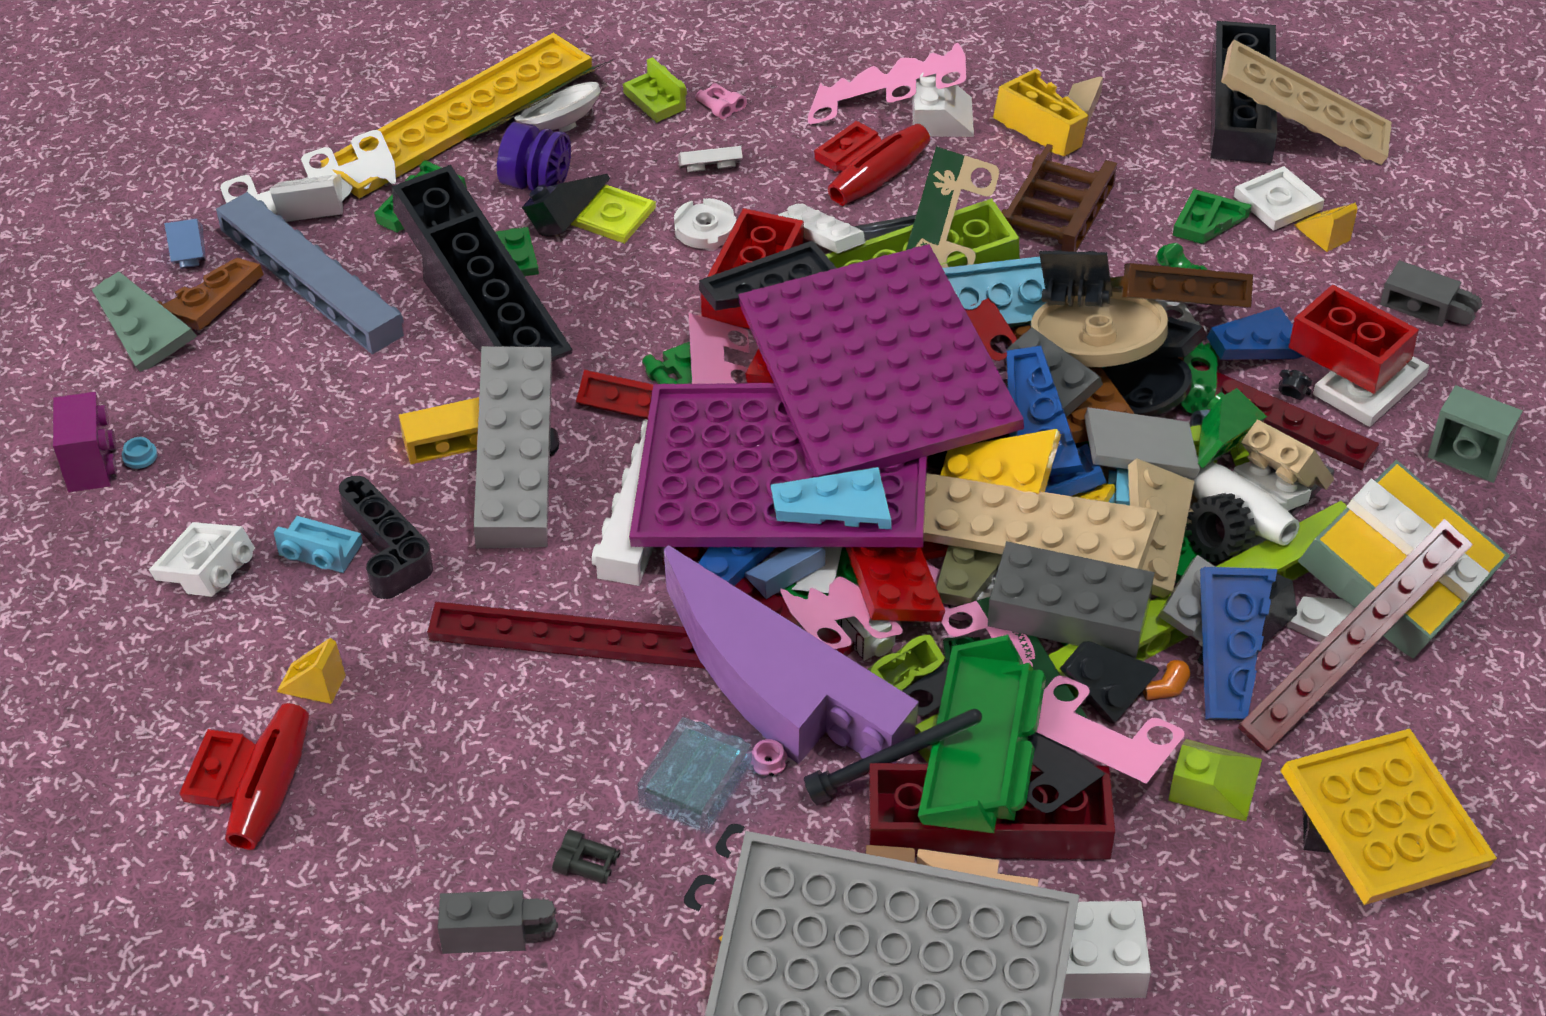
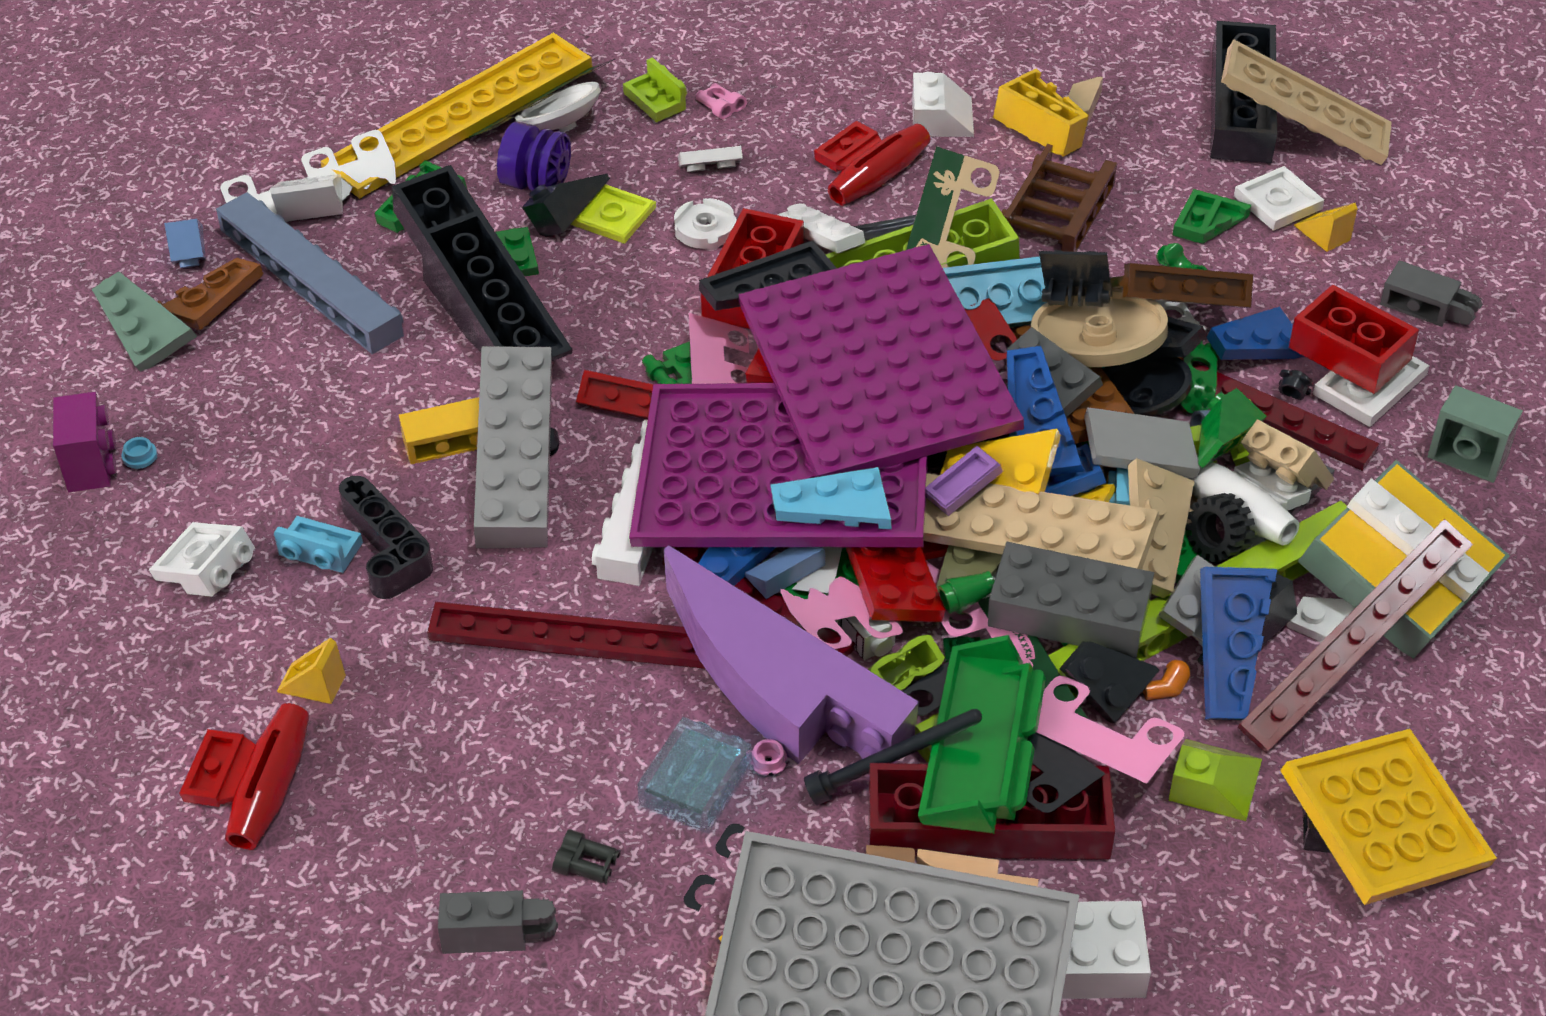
bright pink piece [808,43,966,124] -> none
none -> medium lavender tile [926,446,1003,516]
none -> green cone [938,571,995,614]

